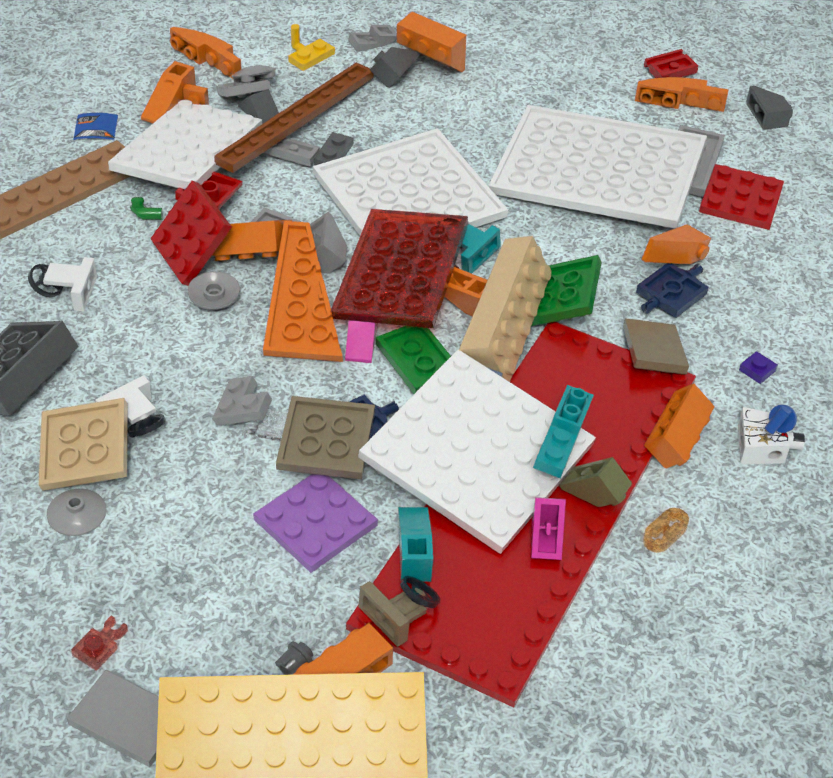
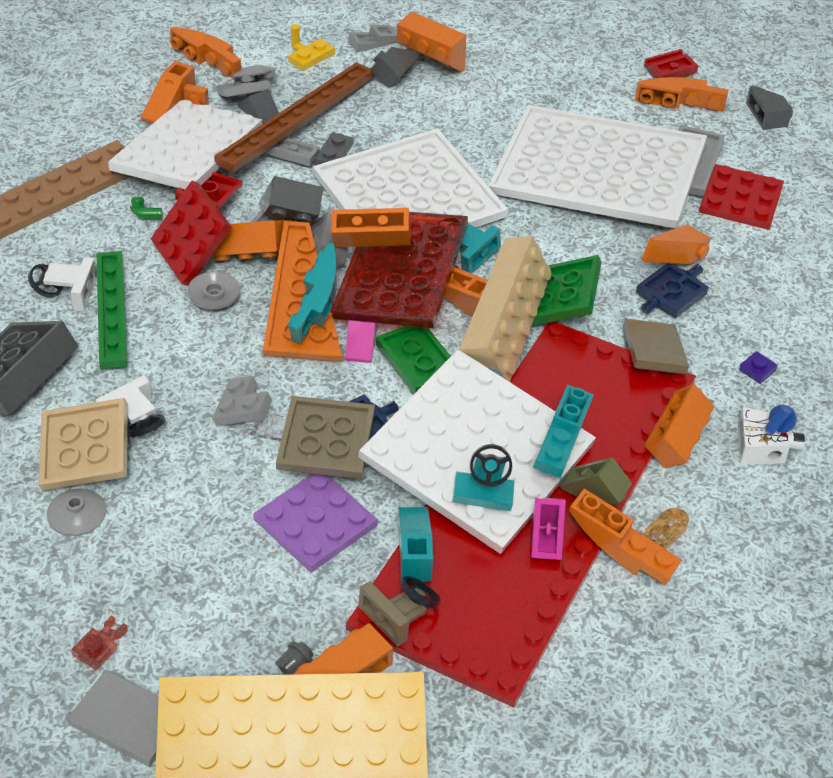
blue sticker [73,113,118,140] -> none
none -> green plate [96,251,128,370]
none -> dark grey slope [259,176,324,223]
none -> teal slope [288,242,337,344]
none -> orange brick [331,208,411,247]
none -> teal piece [452,444,515,511]
none -> orange slope [569,488,682,586]

